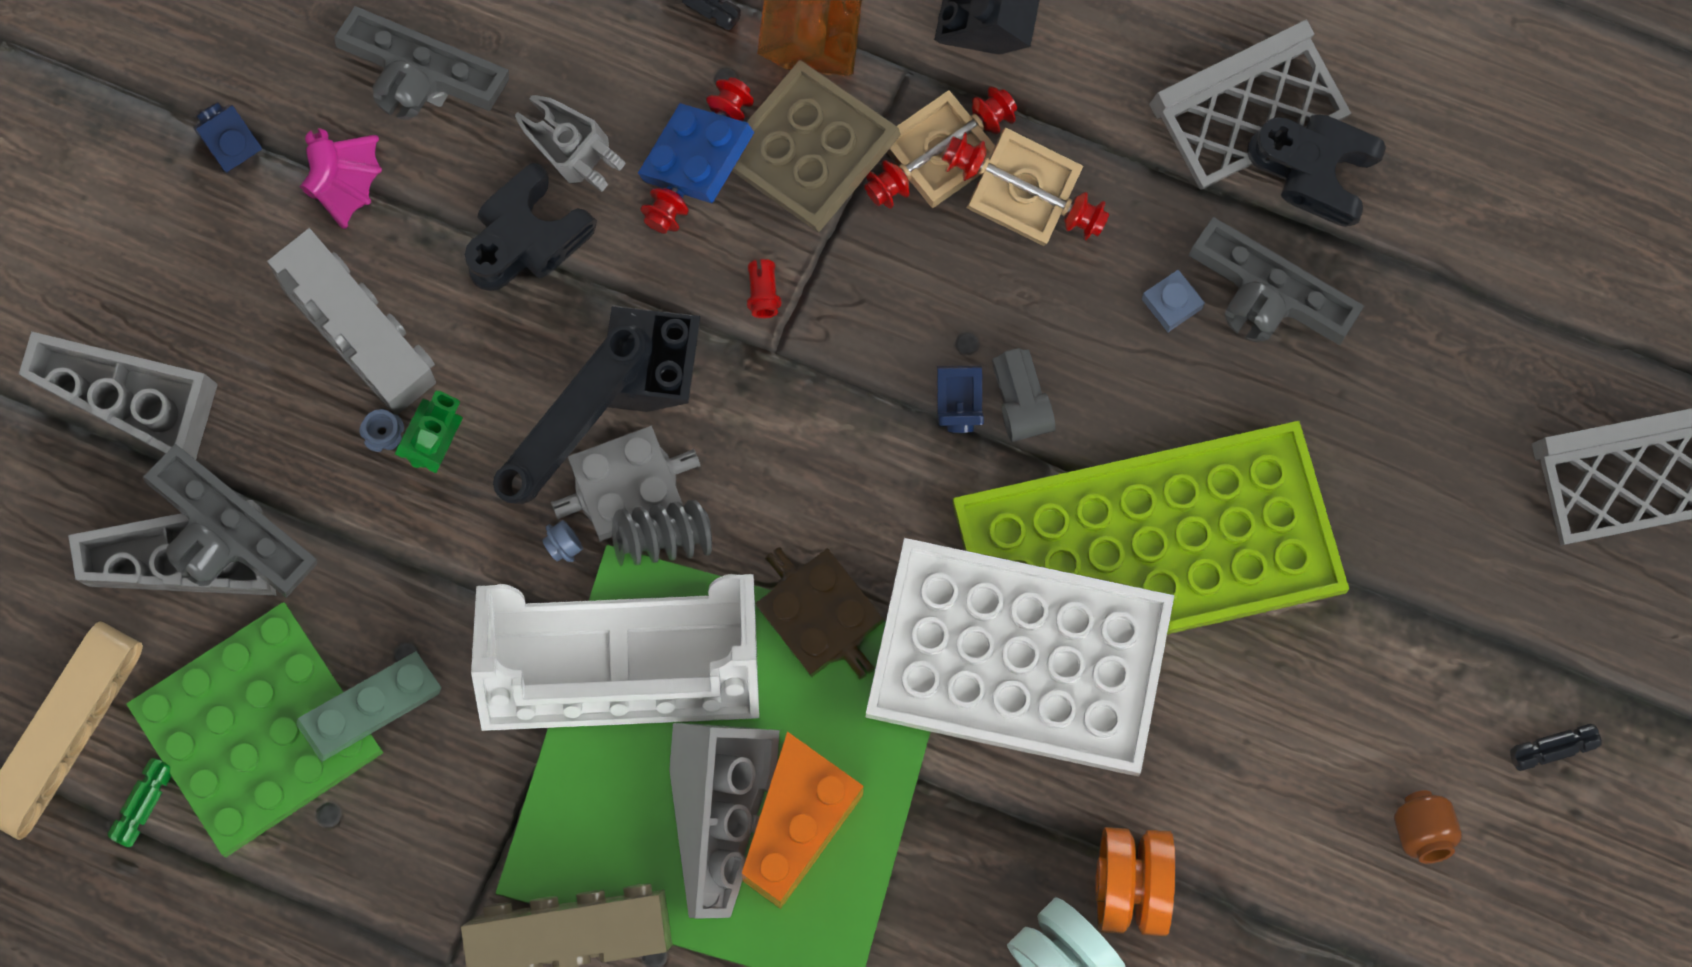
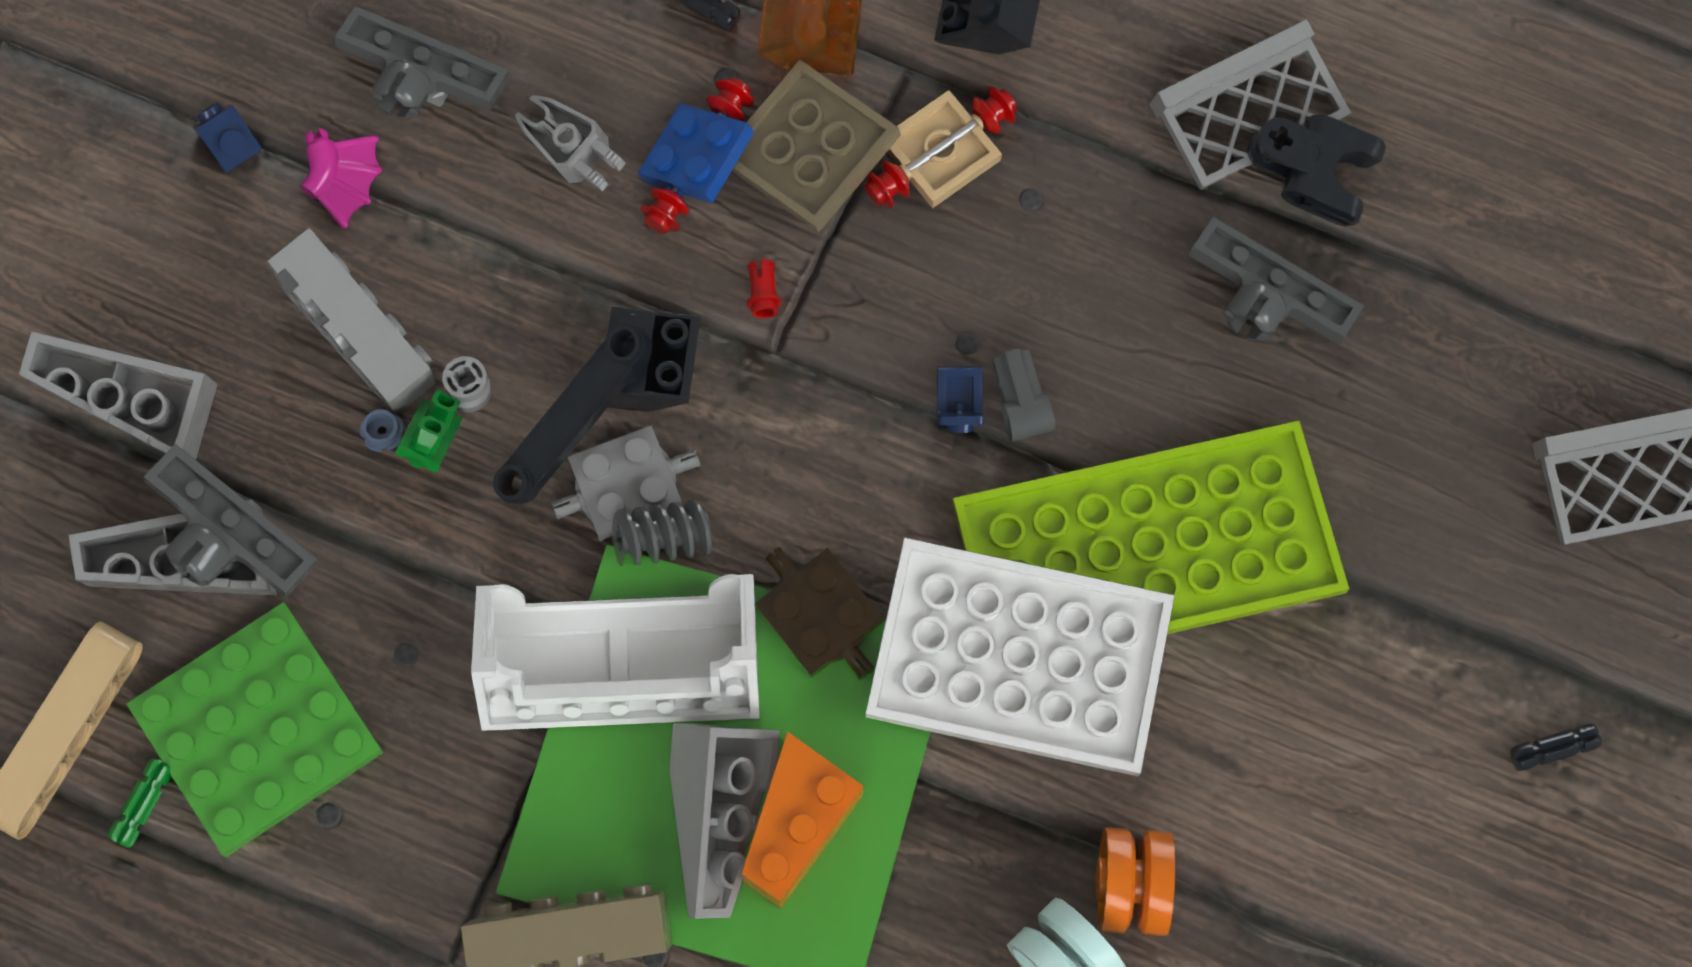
sand green plate [296,651,441,762] -> none
black piece [465,163,597,291] -> none
sand blue plate [542,520,583,562] -> none
tan plate [941,127,1109,246] -> none
sand blue plate [1142,270,1205,332] -> none
dark orange head [1394,790,1462,864] -> none
none -> light grey wheel [442,356,492,412]

